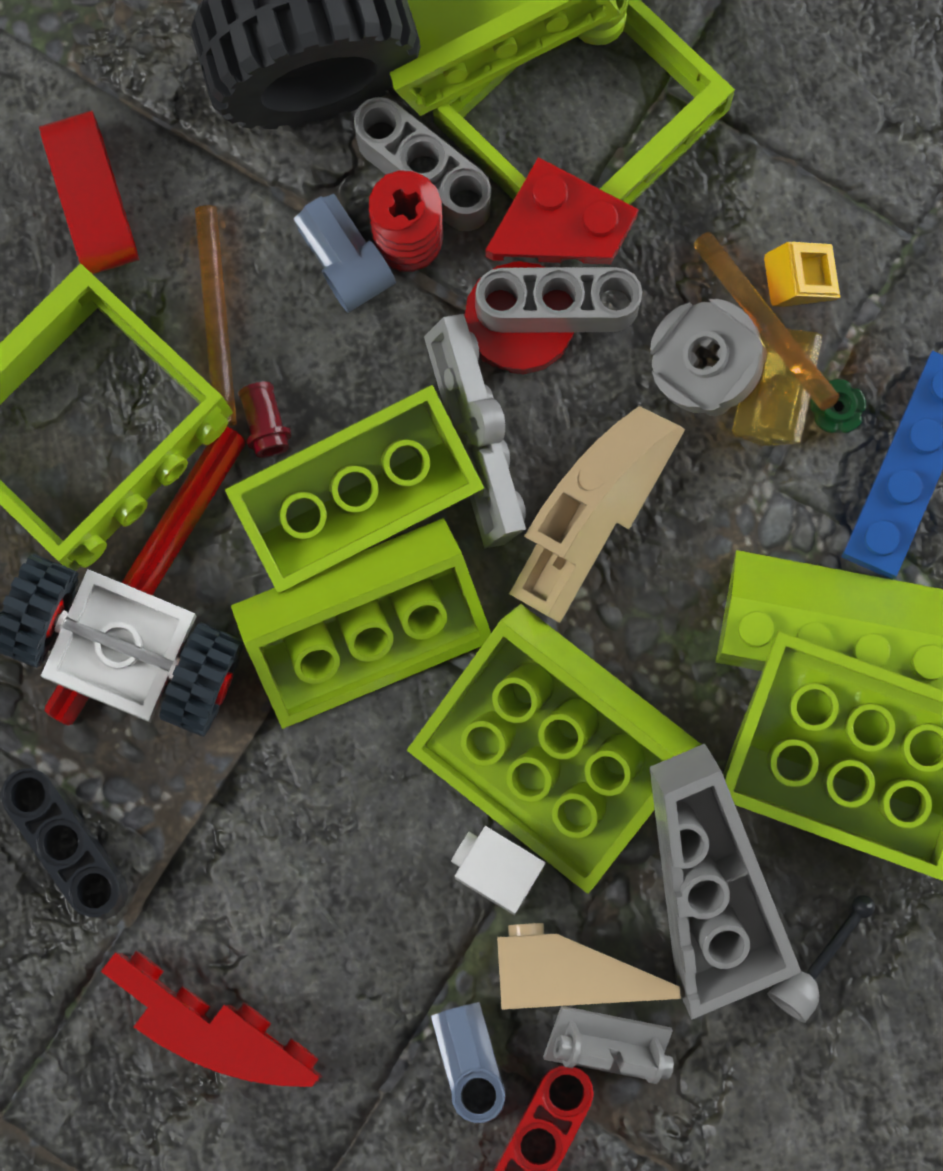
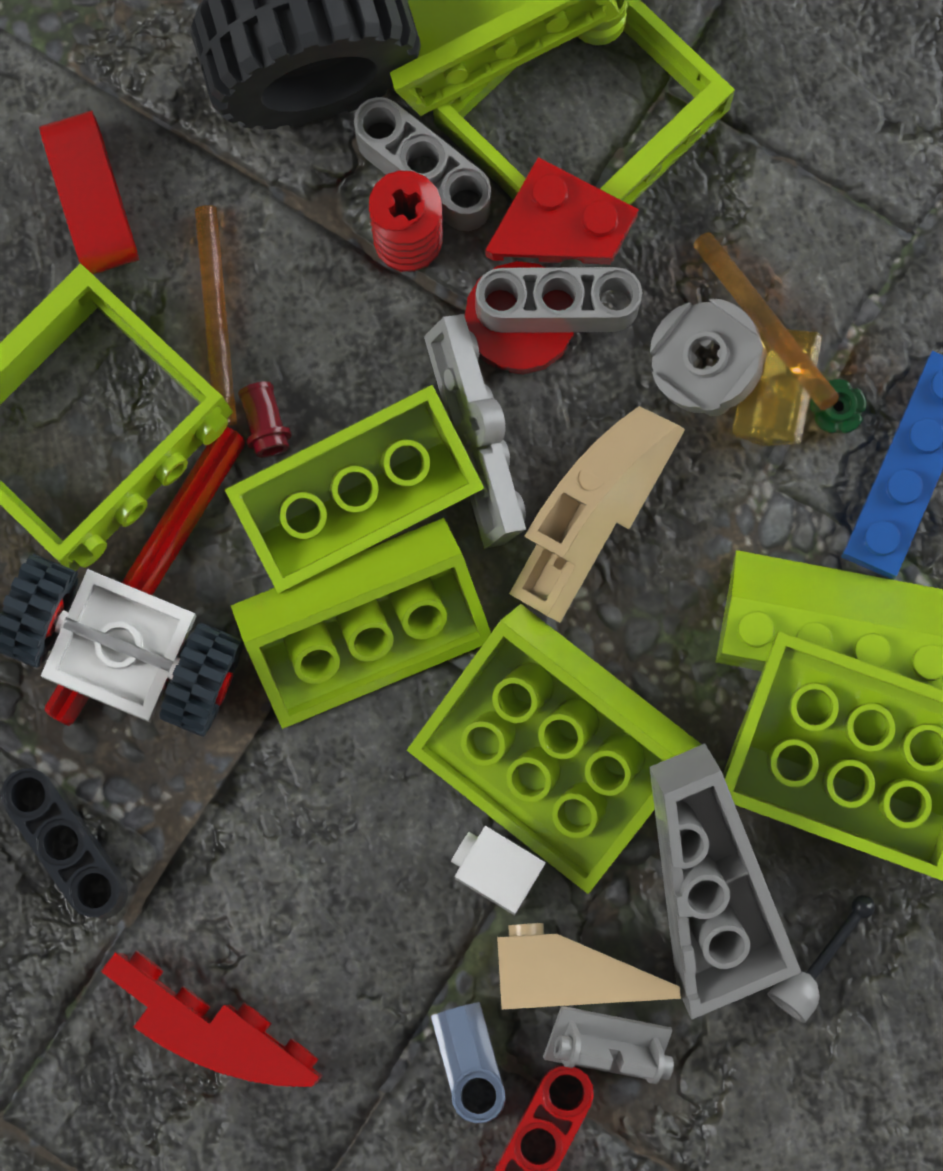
sand blue piece [294,194,396,313] -> none
yellow slope [764,242,840,307] -> none

